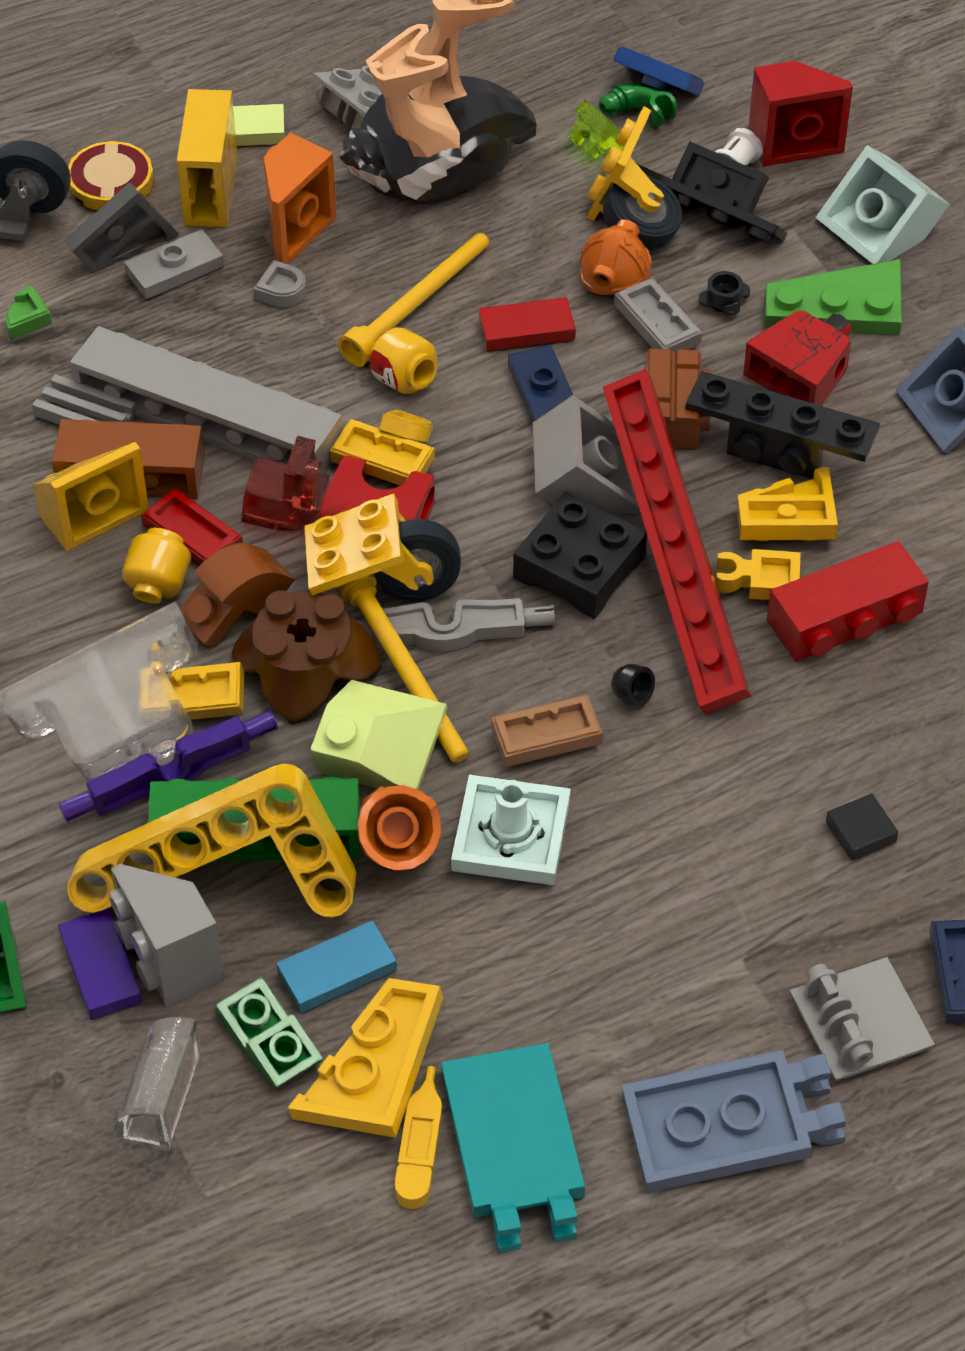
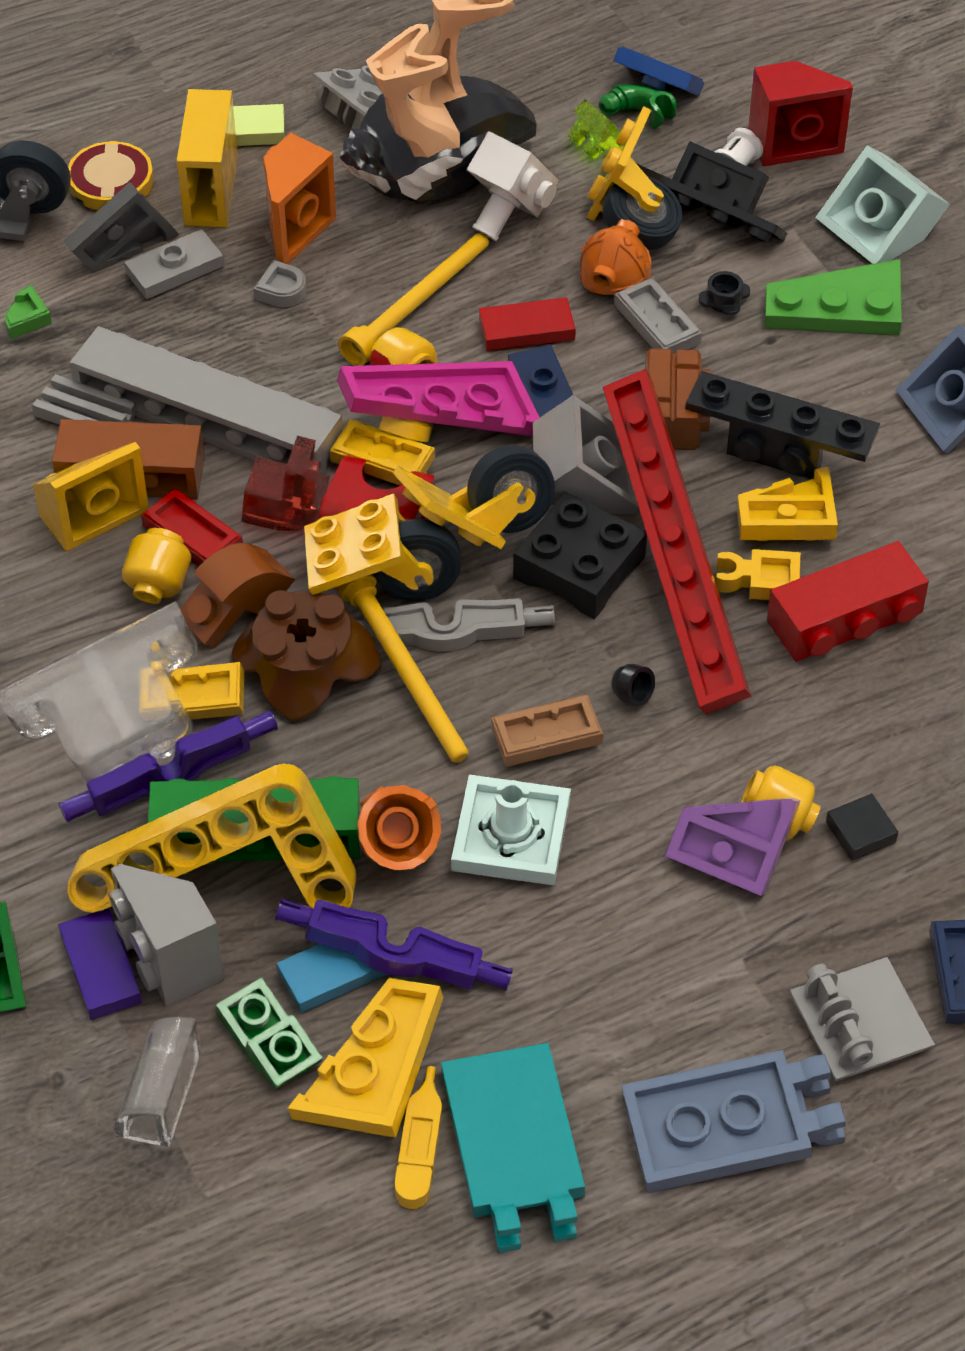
yellowish green slope [310,680,448,790] -> none
red torso [743,311,851,406] -> none
none -> dark purple piece [275,898,513,991]
none -> dark pink wing [337,361,540,436]
none -> plate [393,445,555,549]
none -> white brick [467,131,559,241]
none -> medium lavender wing [665,798,801,896]
none -> yellow head [740,765,821,842]

